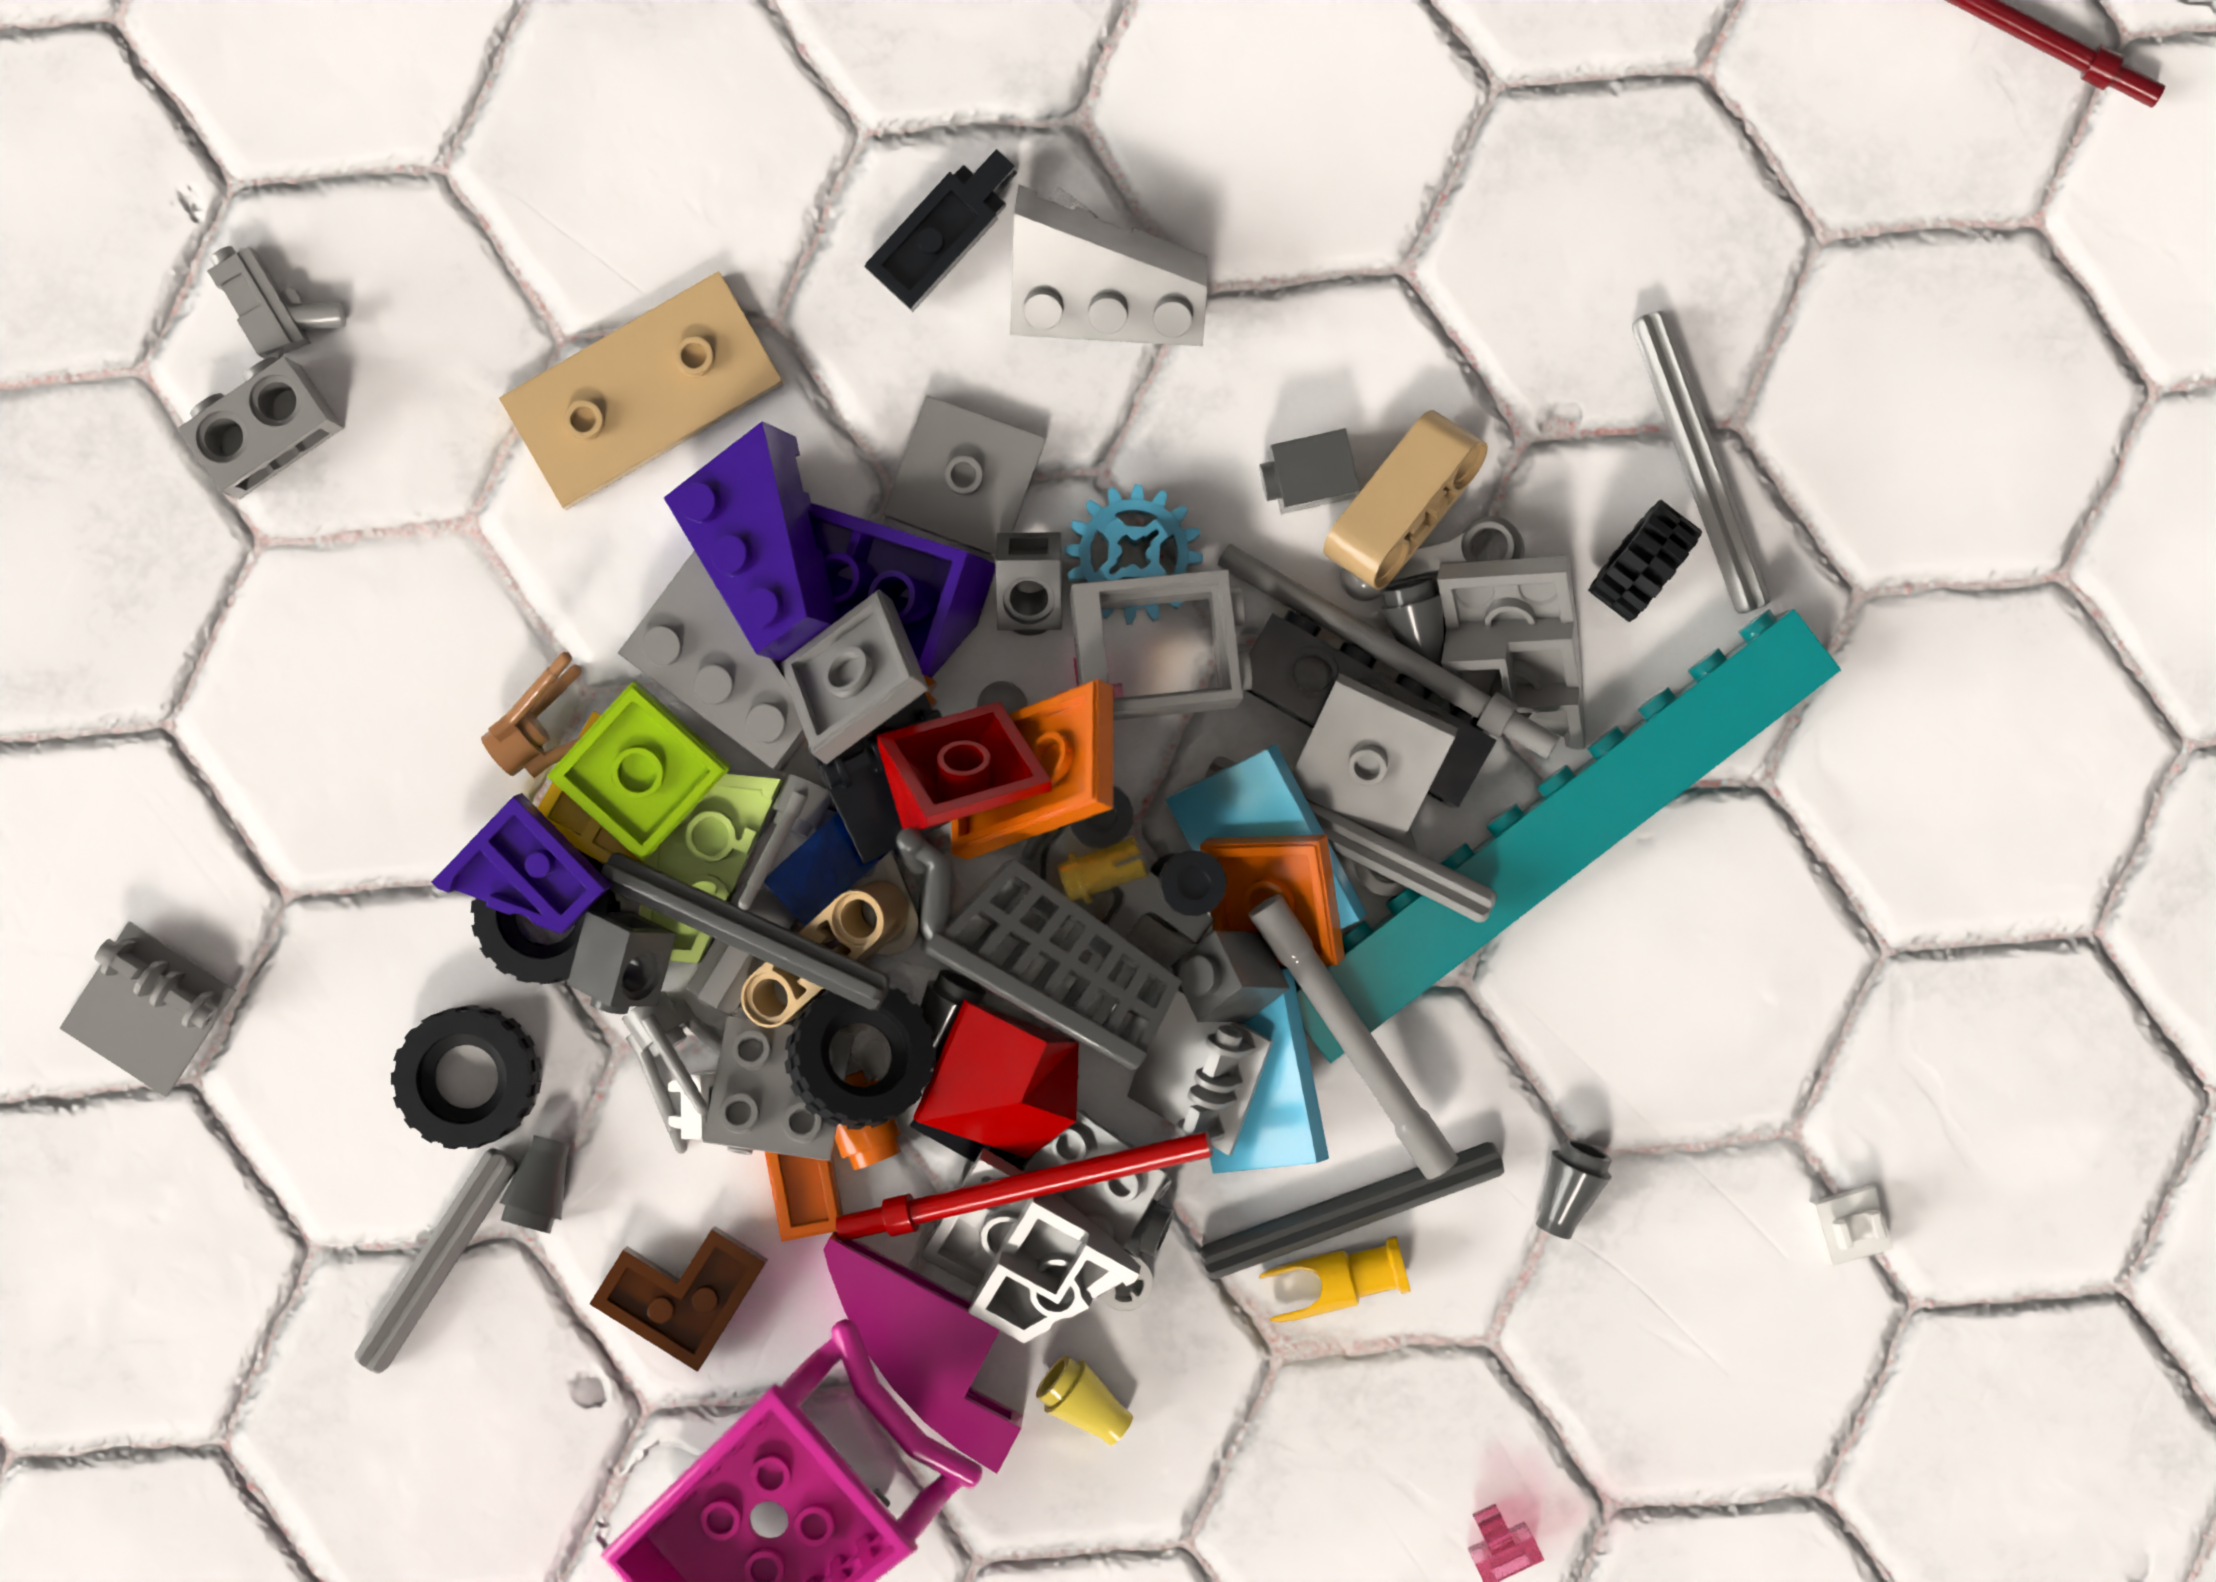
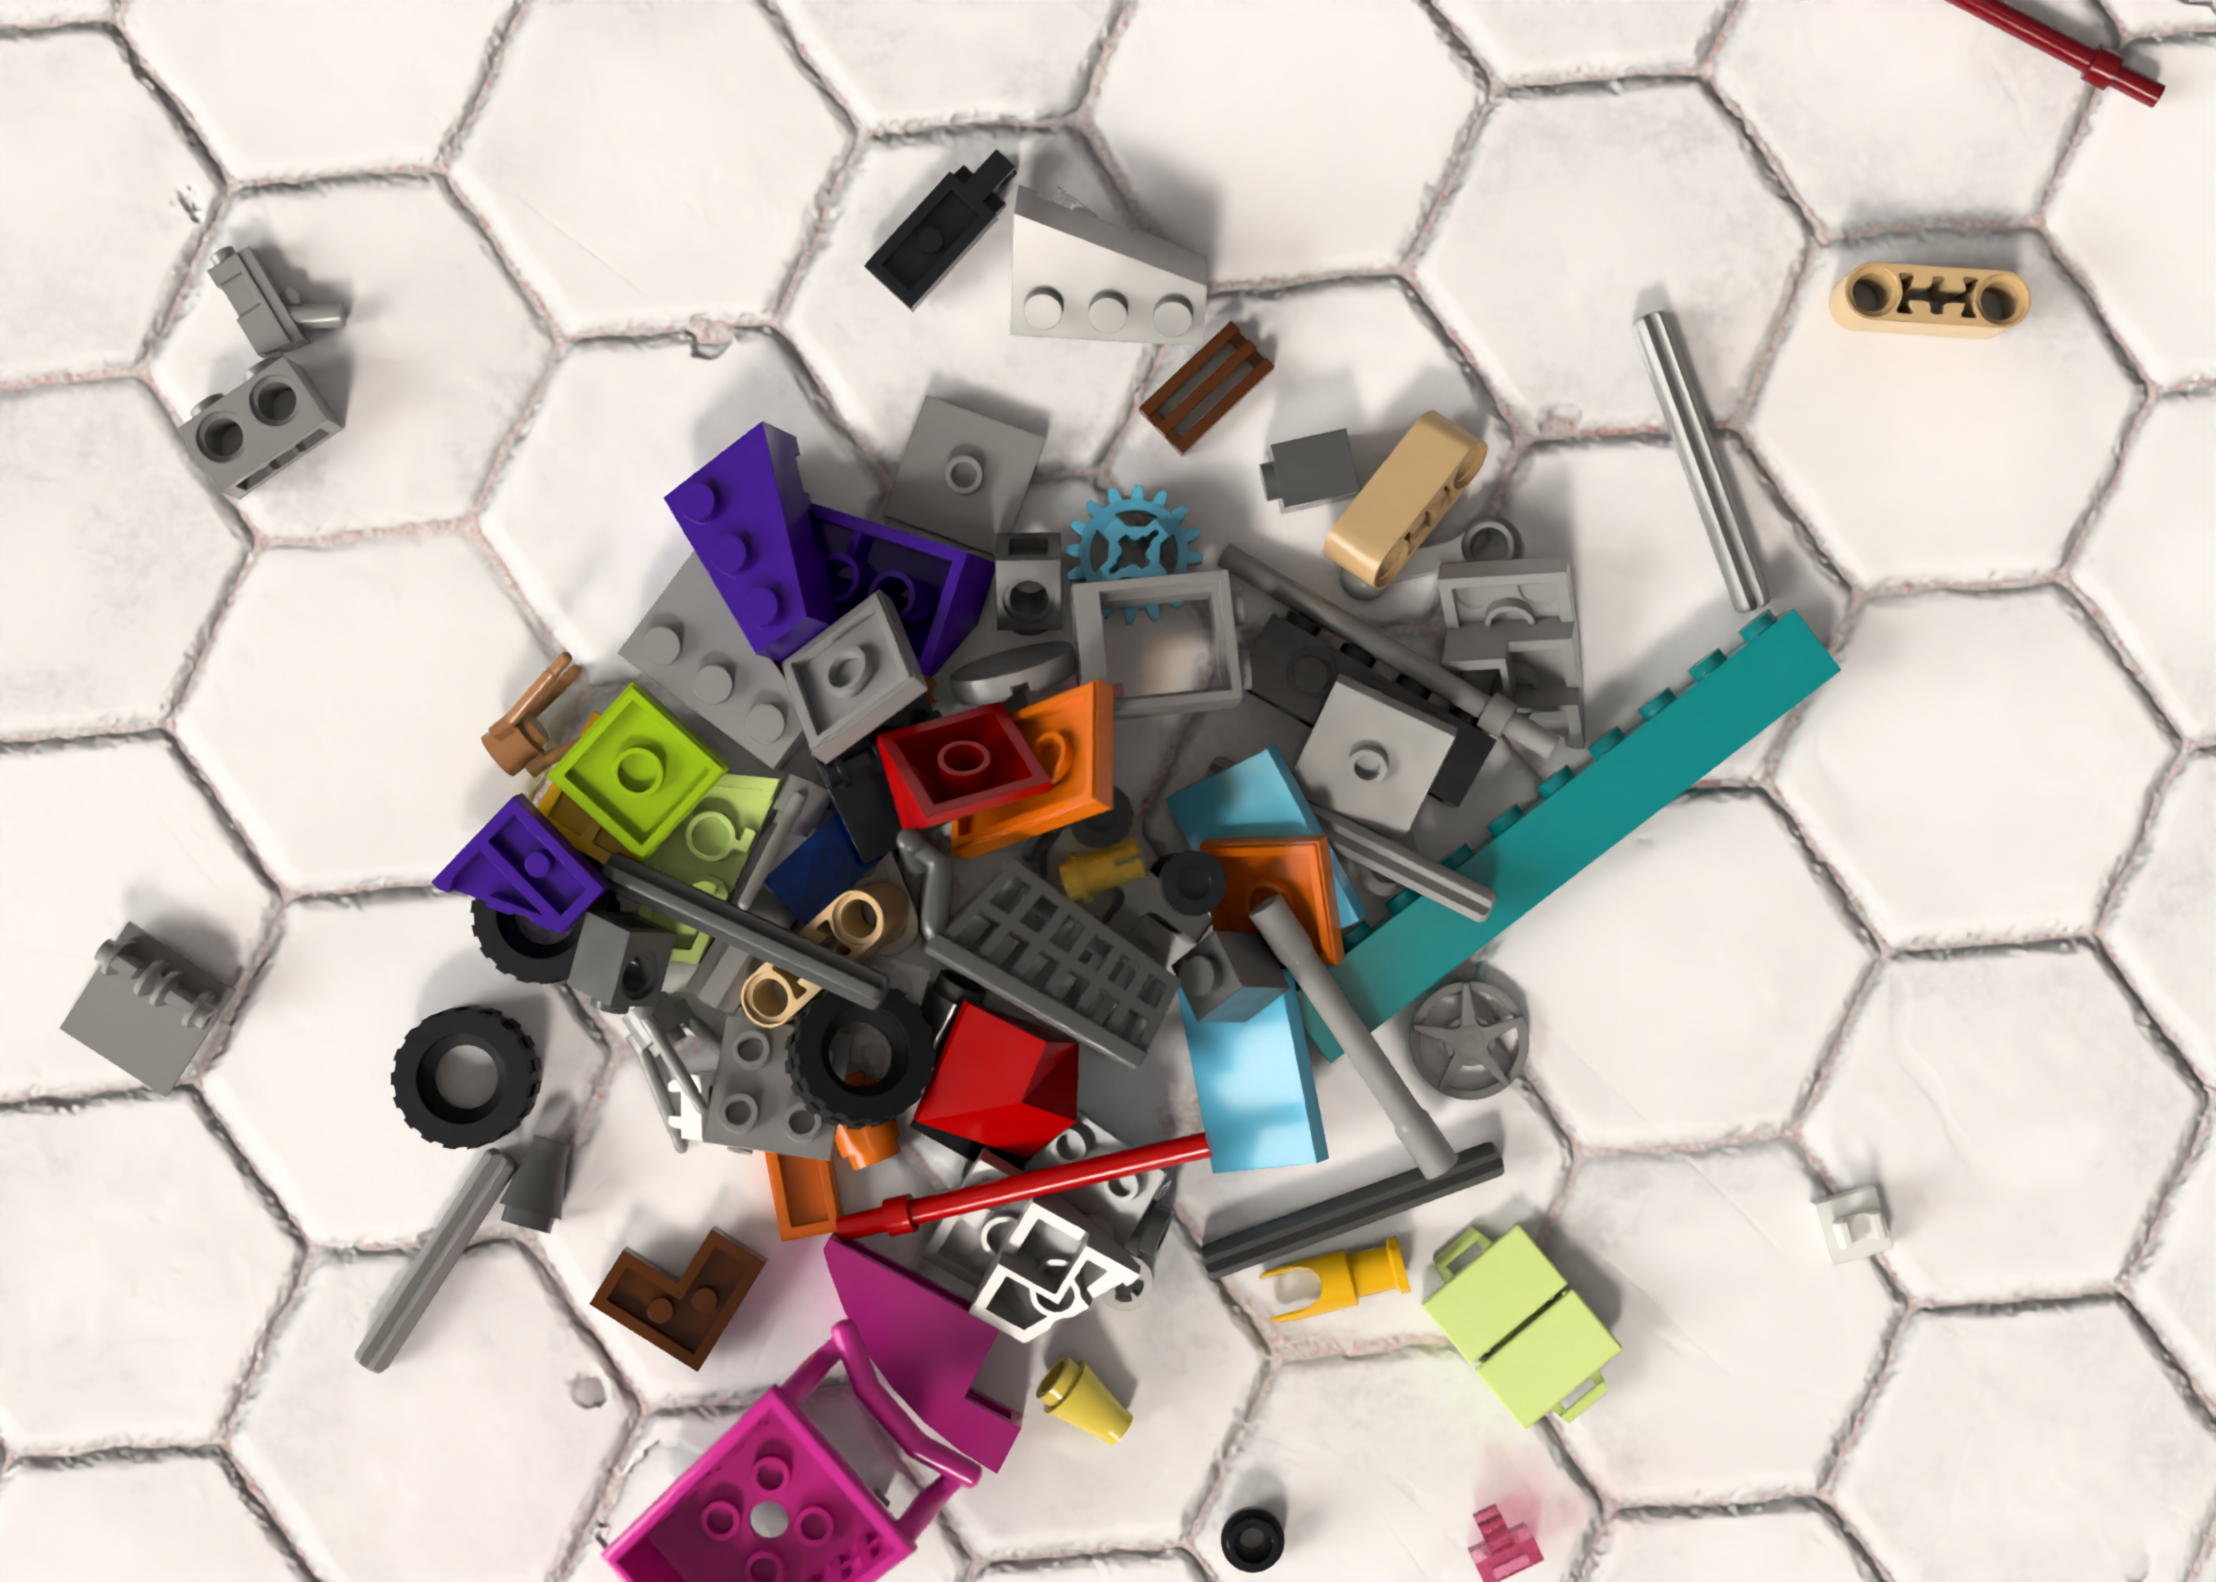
tan plate [499,271,785,510] -> none
light grey hinge [1127,988,1274,1156] -> none
dark grey cone [1380,578,1444,667] -> none
dark grey cone [1536,1139,1612,1239] -> none
black tyre [1588,499,1702,622] -> none
none -> light grey tile [949,641,1077,705]
none -> reddish brown tile [1139,321,1275,456]
none -> black plate [1220,1507,1285,1573]
none -> light grey wheel [1409,980,1529,1100]
none -> yellowish green piece [1421,1223,1622,1429]
none -> tan beam [1829,262,2031,339]

